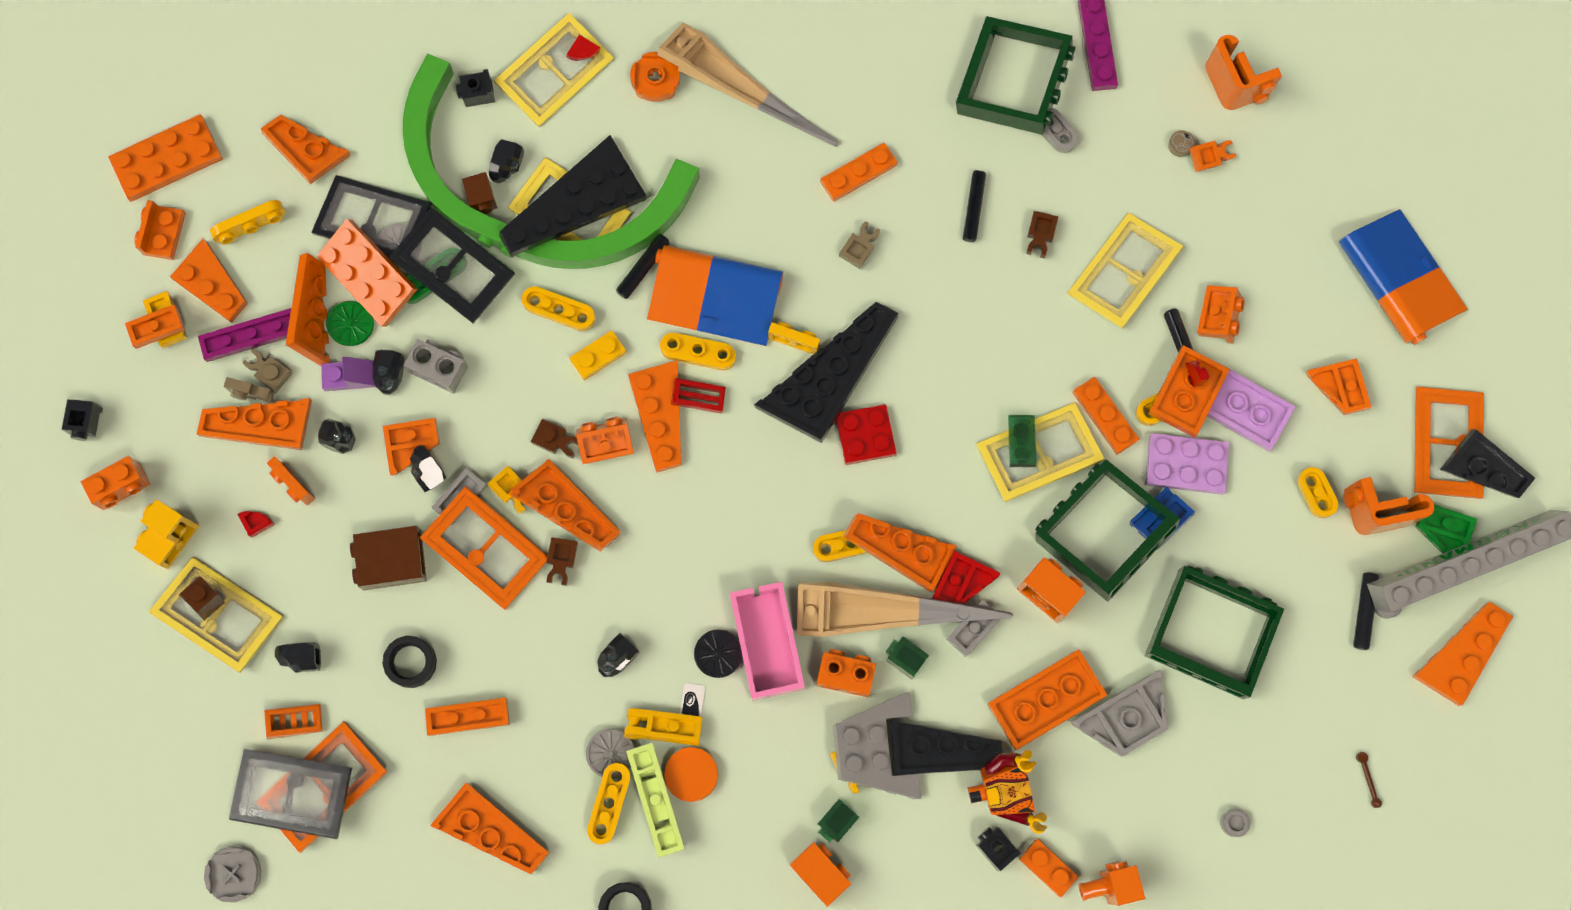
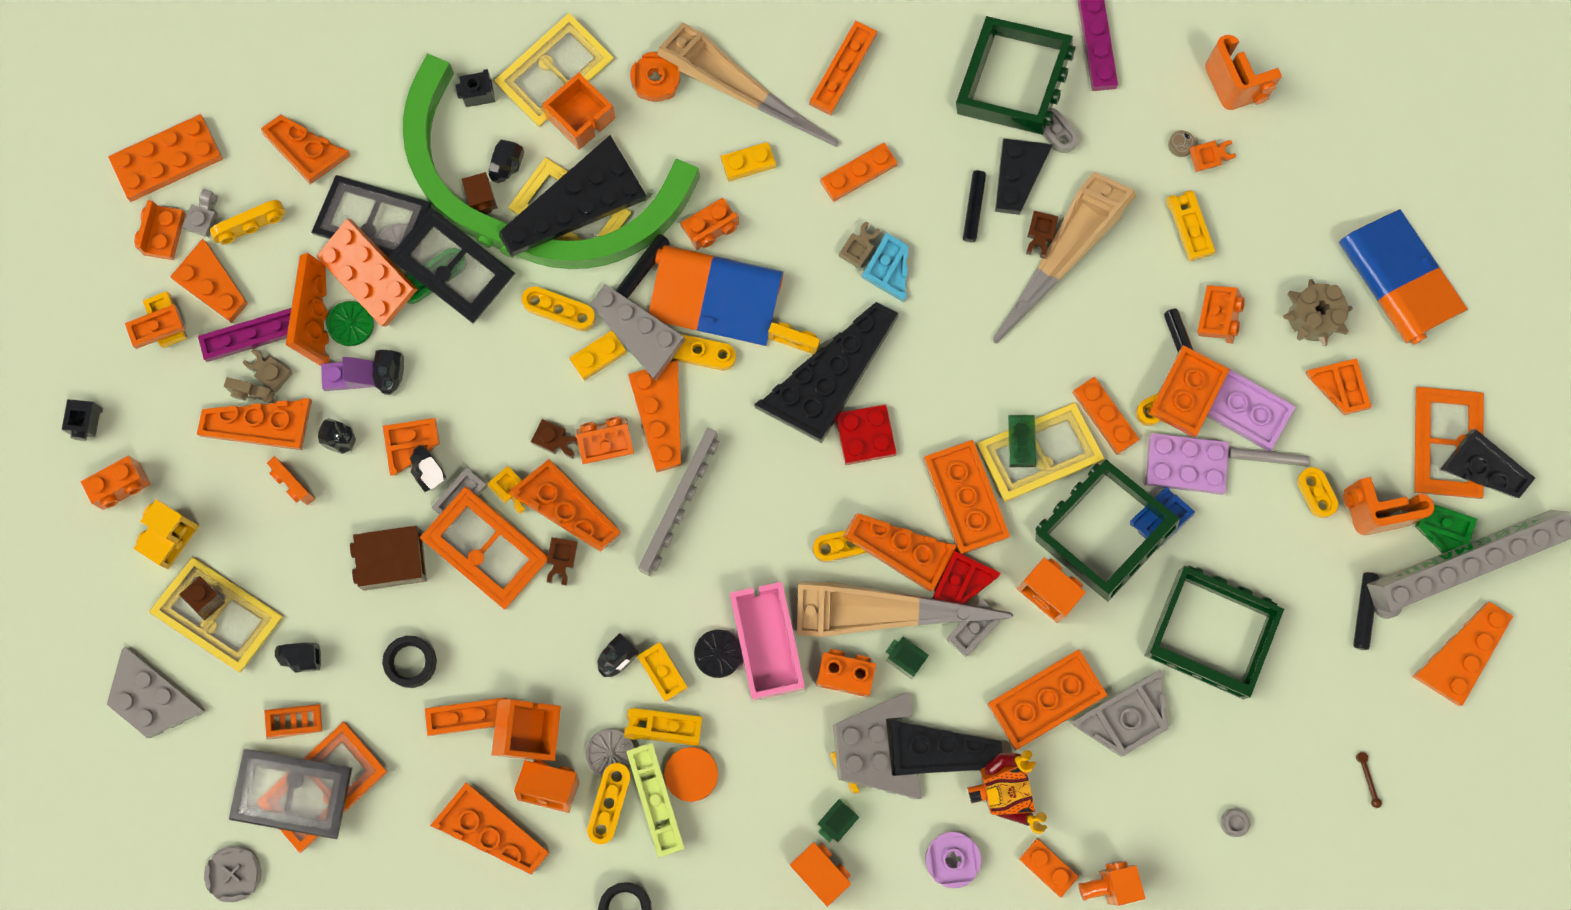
red tile [237,511,275,538] -> none
light grey brick [403,339,468,394] -> none
red tile [566,35,600,61] -> none
red tile [671,378,726,414] -> none
sticker [680,683,705,717] -> none
black brick [975,827,1021,871] -> none
clear door [1067,213,1183,329] -> none
red tile [1185,360,1209,388] -> none
none -> light grey wing [107,647,205,738]
none -> light grey plate [182,189,218,238]
none -> orange piece [491,699,561,761]
none -> orange brick [514,760,579,813]
none -> orange piece [542,72,616,150]
none -> light grey wing [590,284,686,381]
none -> yellow plate [637,642,688,702]
none -> light grey plate [638,427,720,576]
none -> orange bracket [680,197,739,250]
none -> yellow plate [721,142,776,182]
none -> orange plate [809,20,877,116]
none -> medium azure wing [861,233,908,302]
none -> orange plate [923,440,1010,555]
none -> lavender plate [925,832,981,888]
none -> tan plate [993,172,1136,344]
none -> black wing [995,138,1053,215]
none -> yellow plate [1166,190,1215,262]
none -> light grey bar [1228,448,1309,466]
none -> dark tan brick [1283,279,1353,346]

